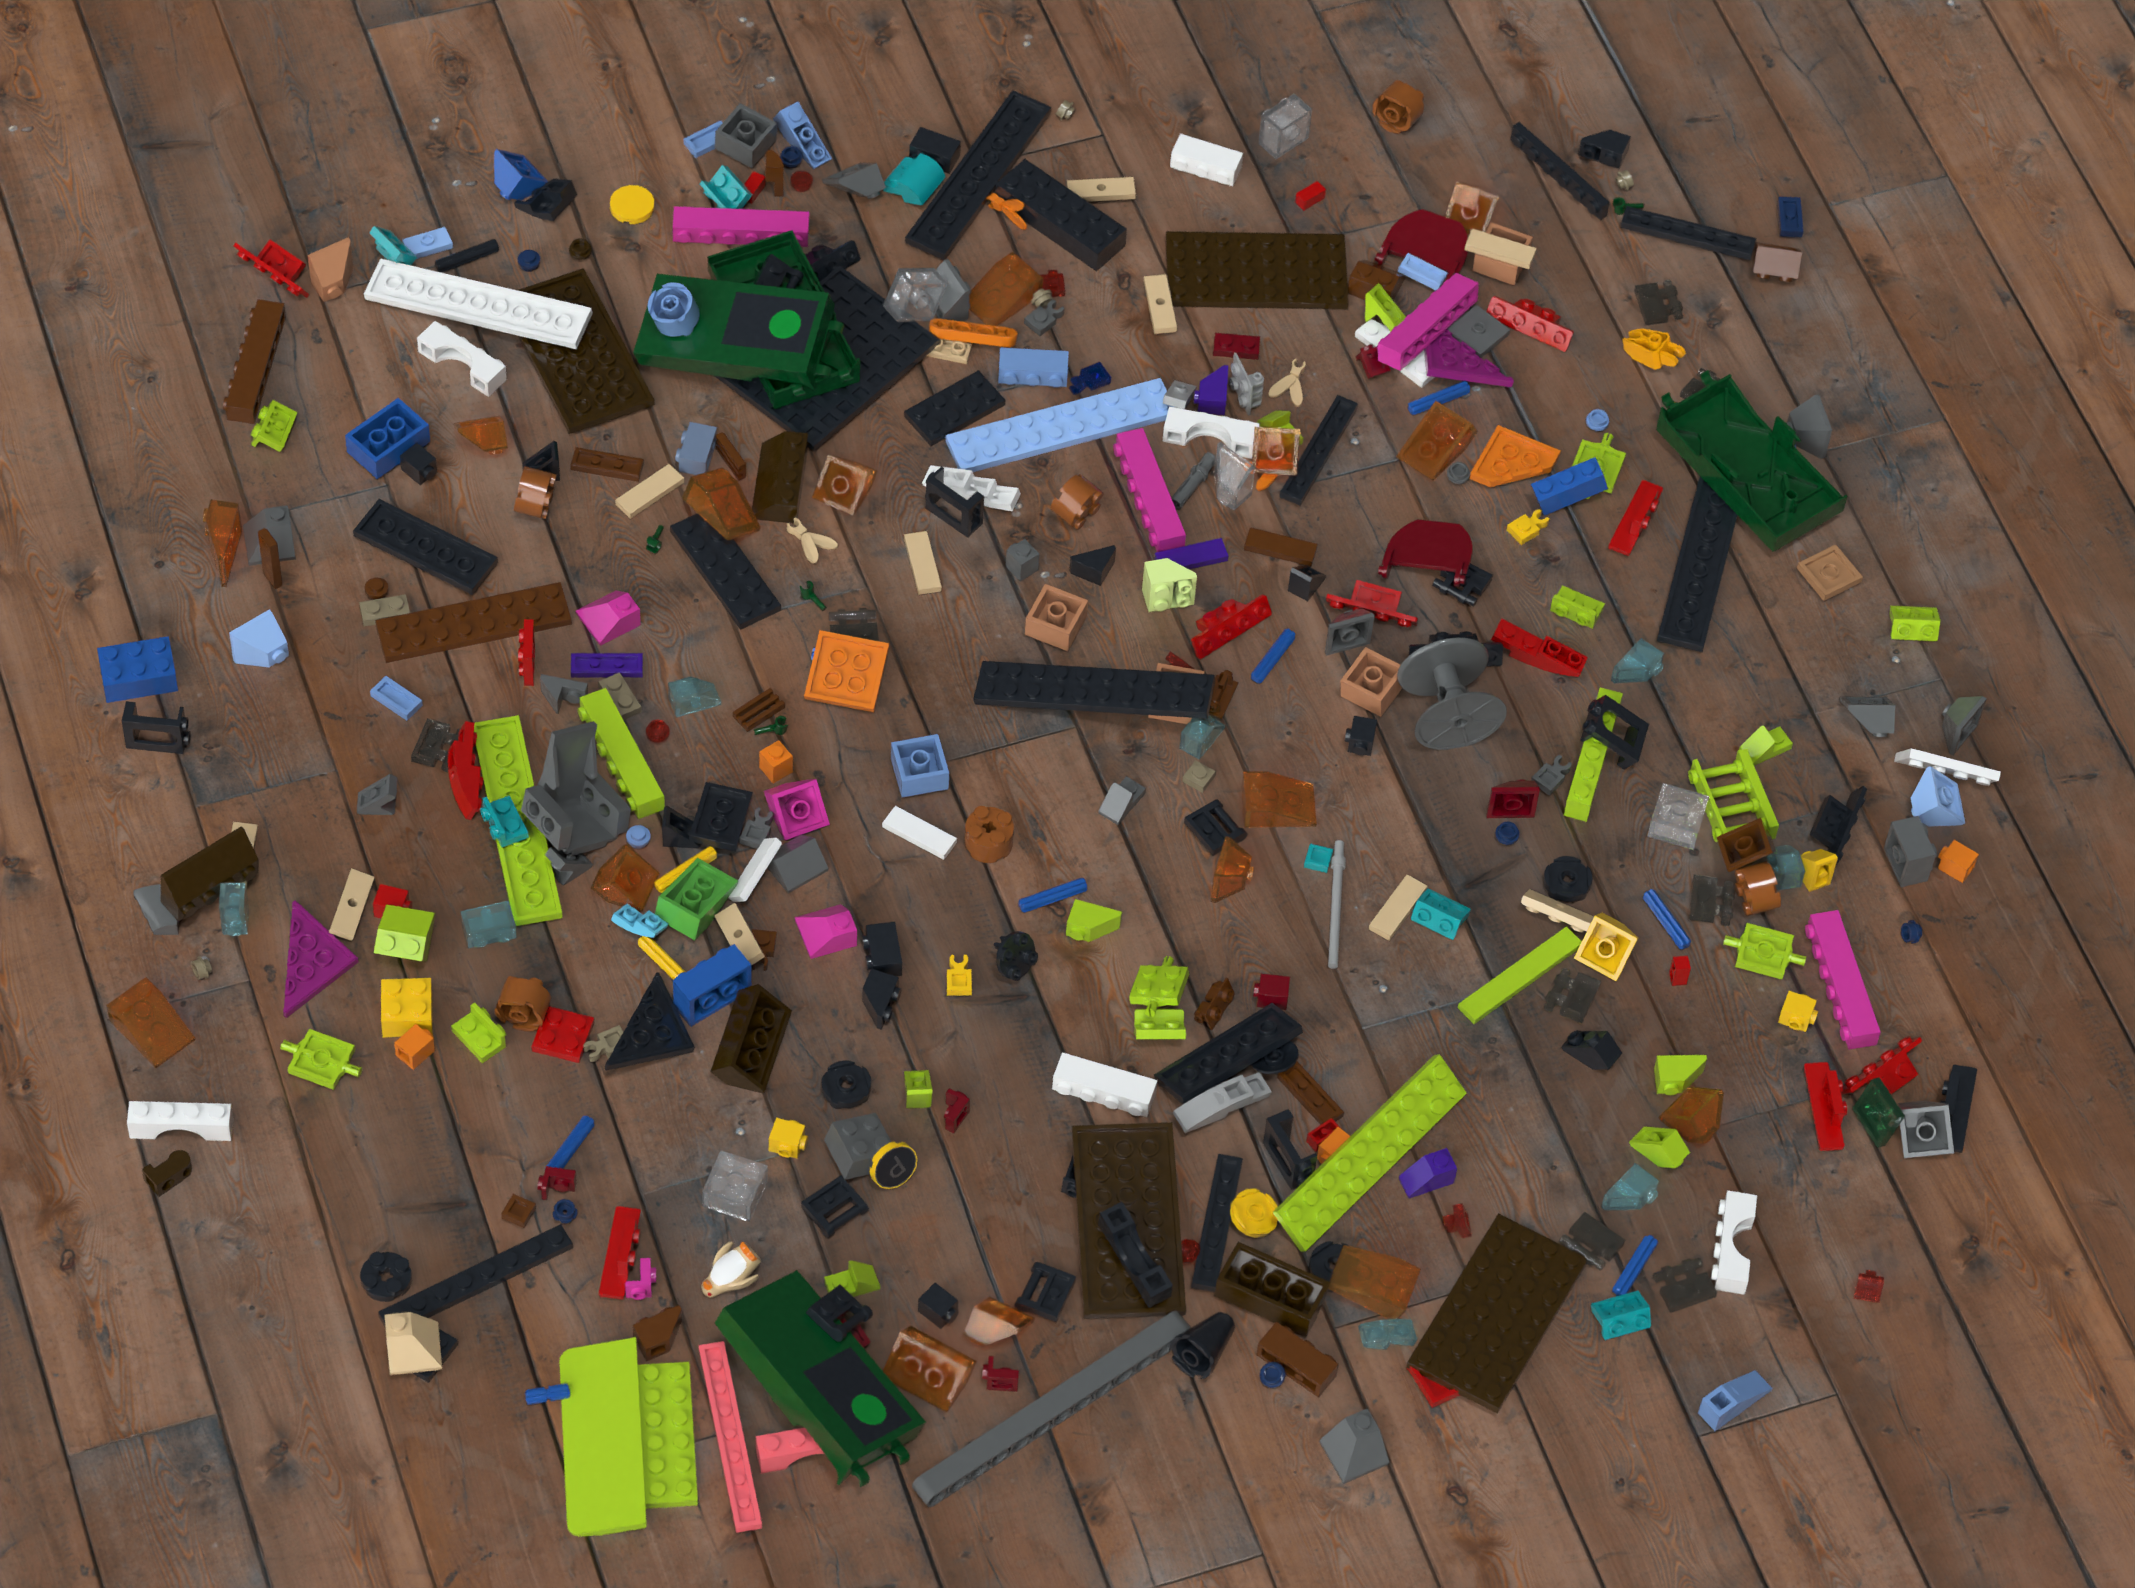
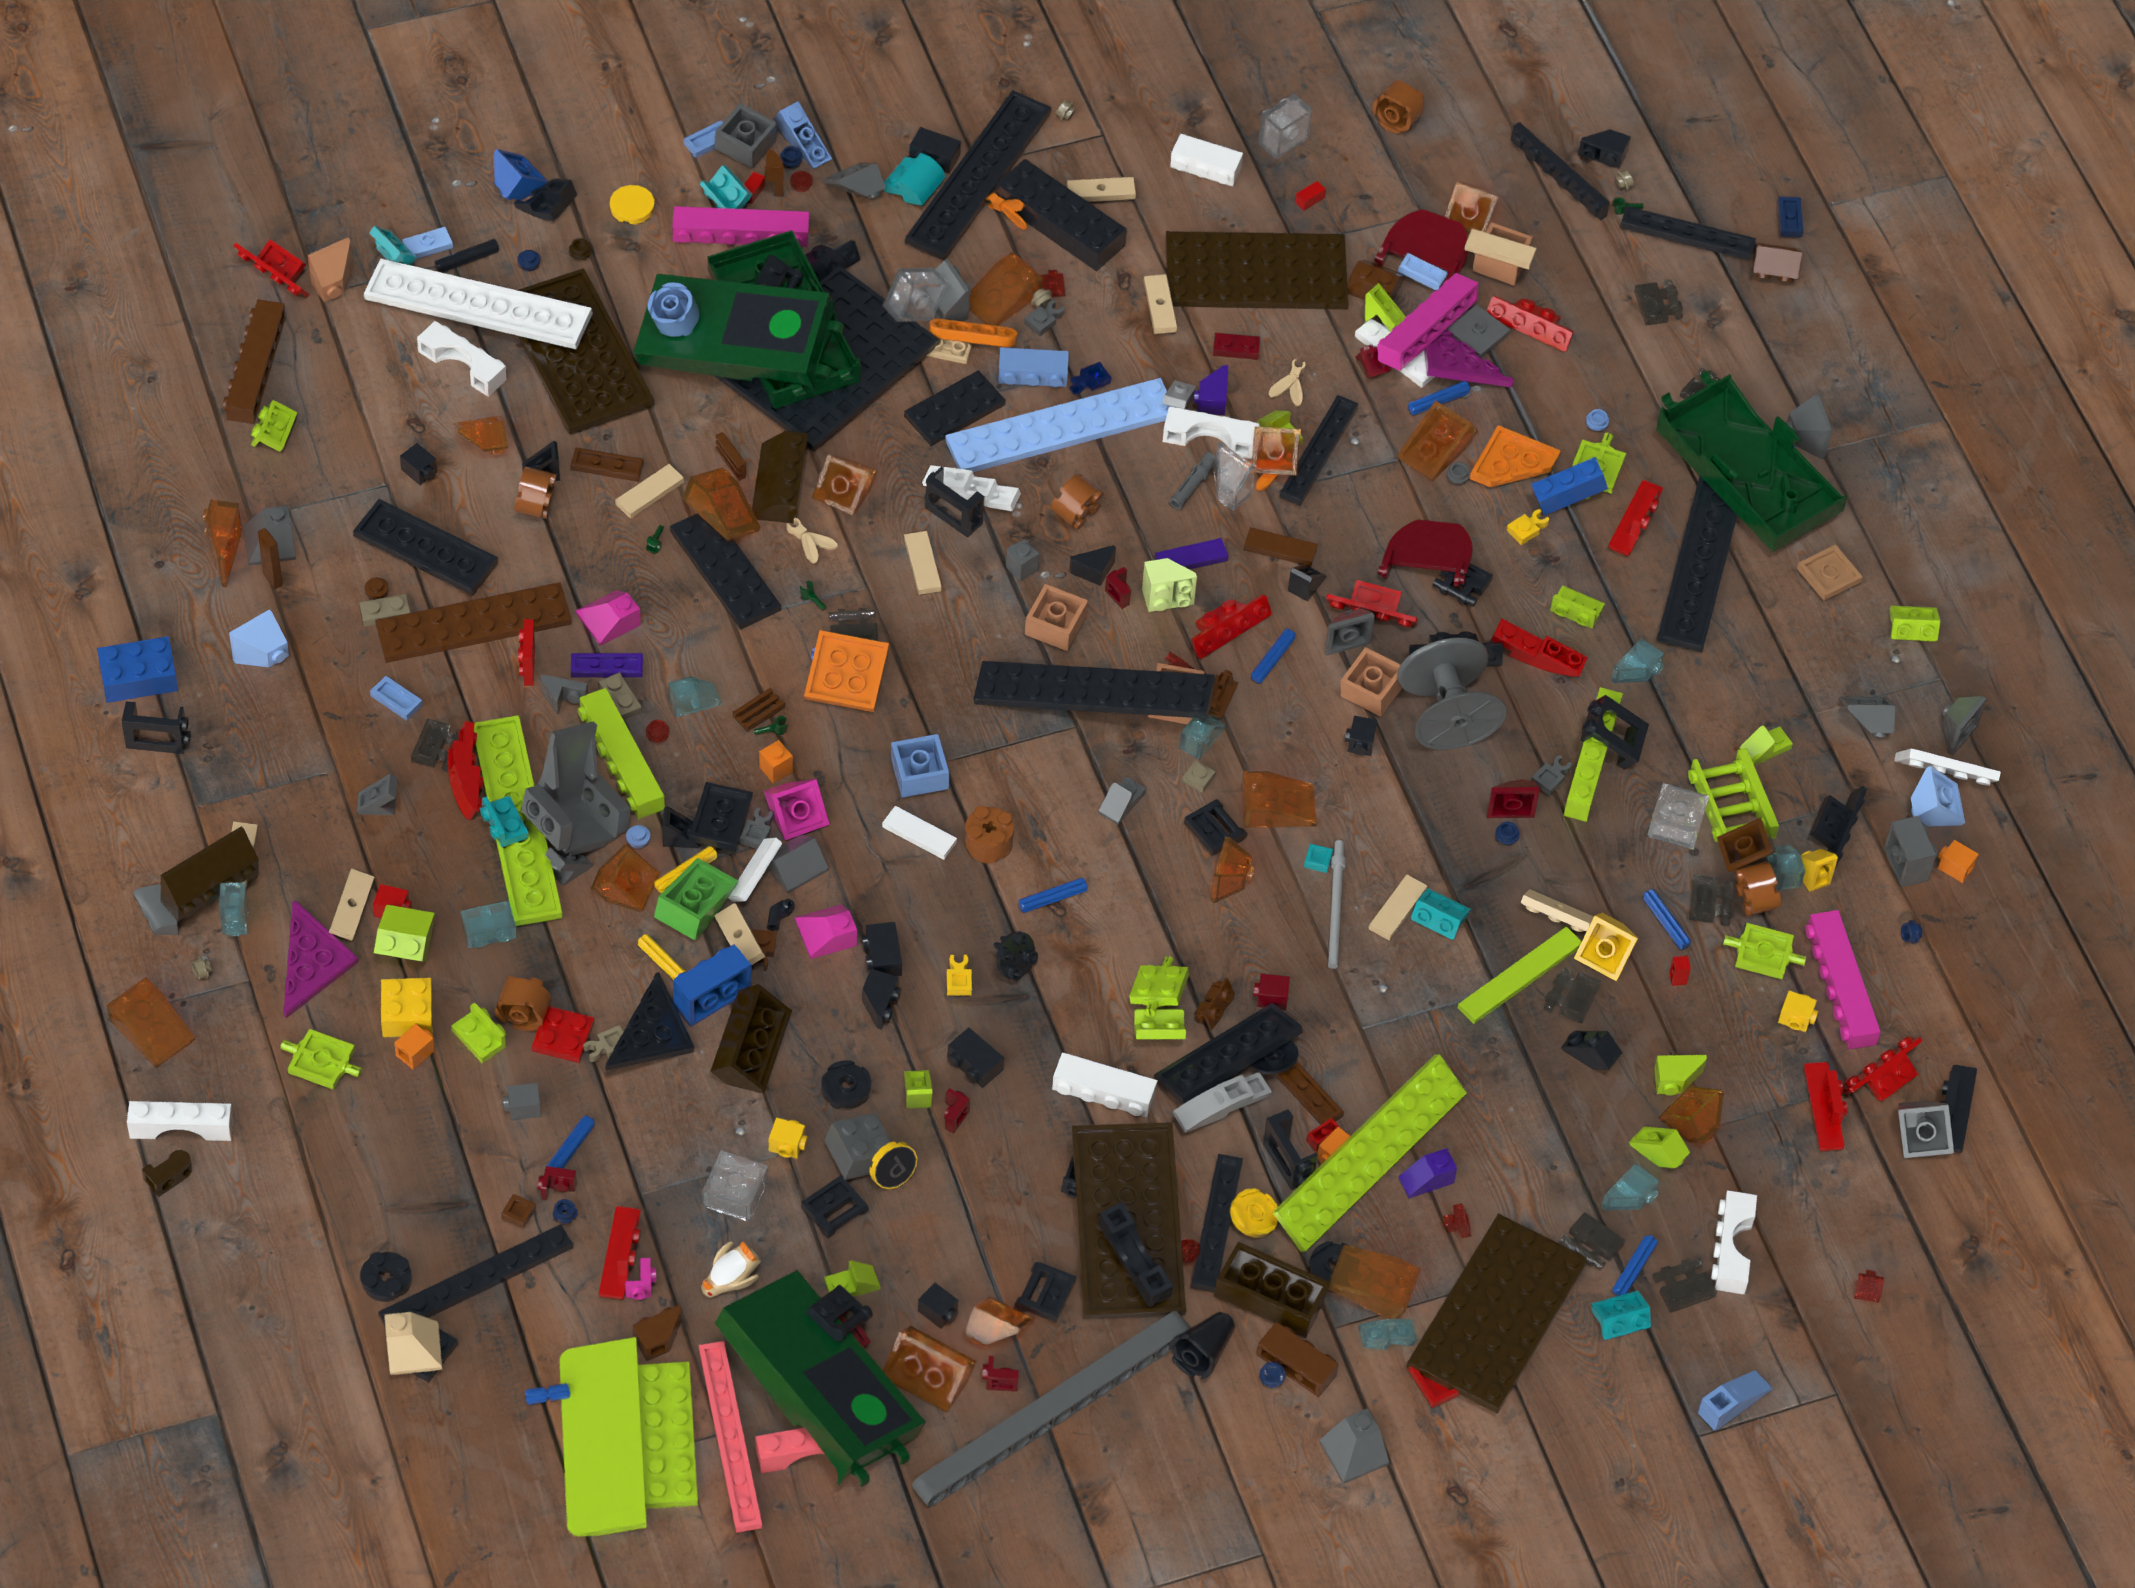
blue brick [345,398,430,479] -> none
medium azure slope [611,904,668,938] -> none
sand blue brick [675,422,717,477] -> none
lime slope [1066,899,1122,942] -> none
dark pink brick [1113,428,1186,552] -> none
light grey hinge [1229,353,1264,416] -> none
black plate [1543,856,1593,902] -> none
light orange hinge [1622,328,1686,370] -> none
clear green plate [1852,1077,1905,1148] -> none
none -> dark grey brick [503,1083,541,1120]
none -> black arm [767,899,795,931]
none -> black brick [947,1027,1004,1088]
none -> dark red bracket [1105,567,1131,609]

